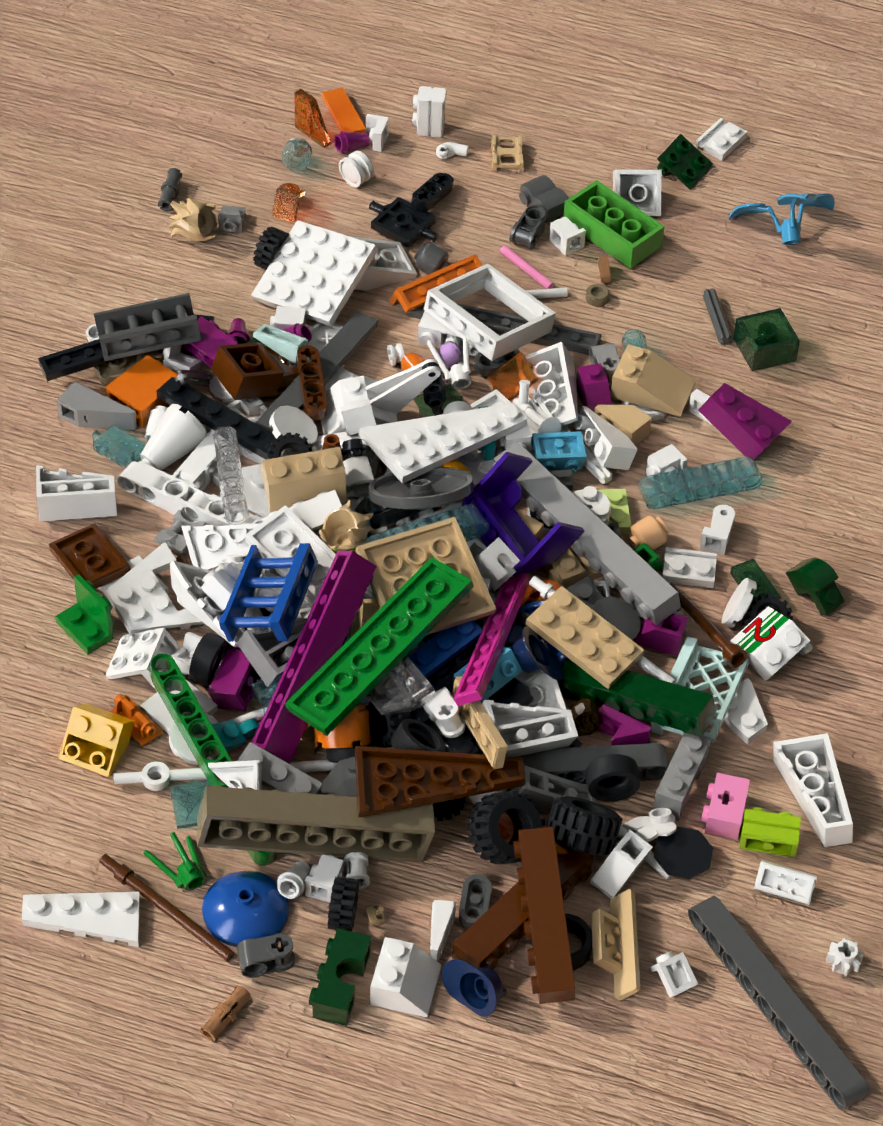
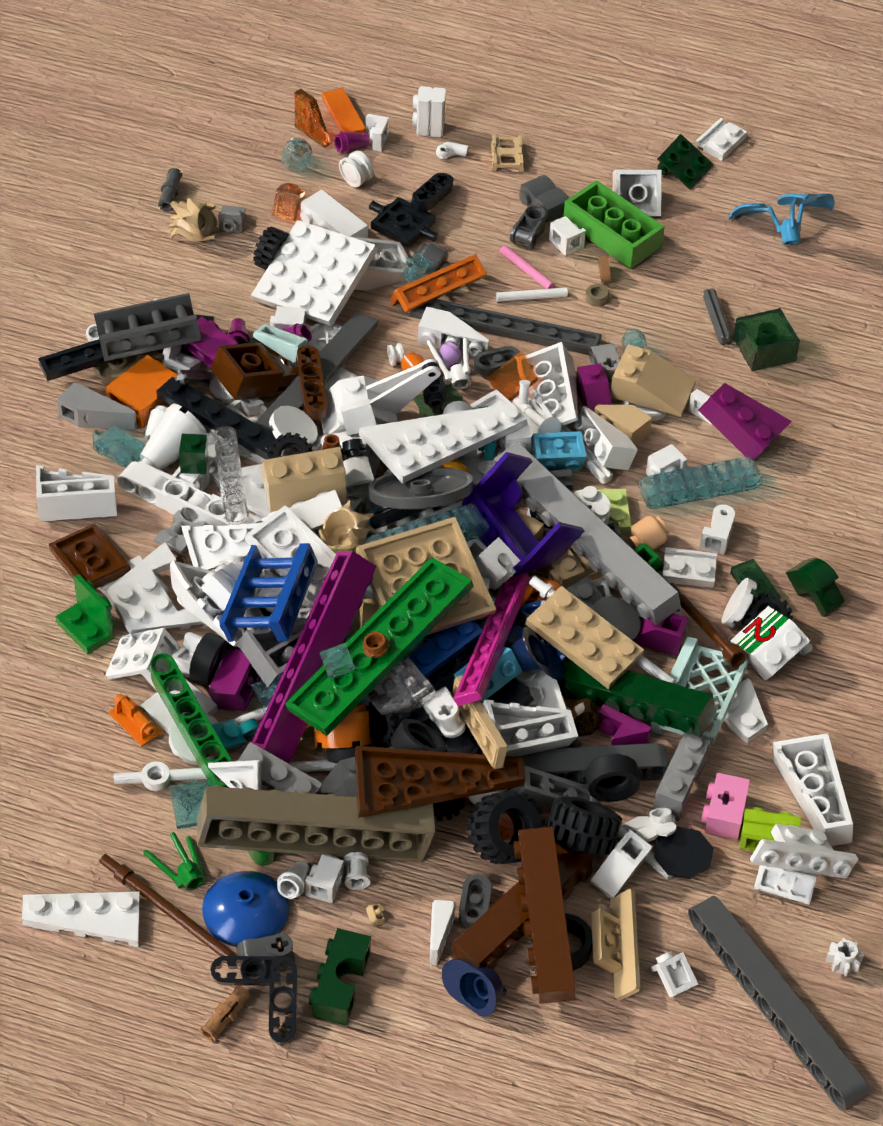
yellow slope [58,703,135,777] -> none
black tyre [328,877,359,931] -> none
white slope [370,937,441,1018] -> none
white window [424,264,556,361] -> none
none -> dark green brick [179,433,208,474]
none -> black beam [210,956,297,1045]
none -> white brick [300,190,368,238]
none -> clear light blue plate [319,643,355,679]
none -> dark orange plate [363,632,390,658]
none -> clear light blue brick [403,253,433,283]
none -> white bracket [750,824,858,879]

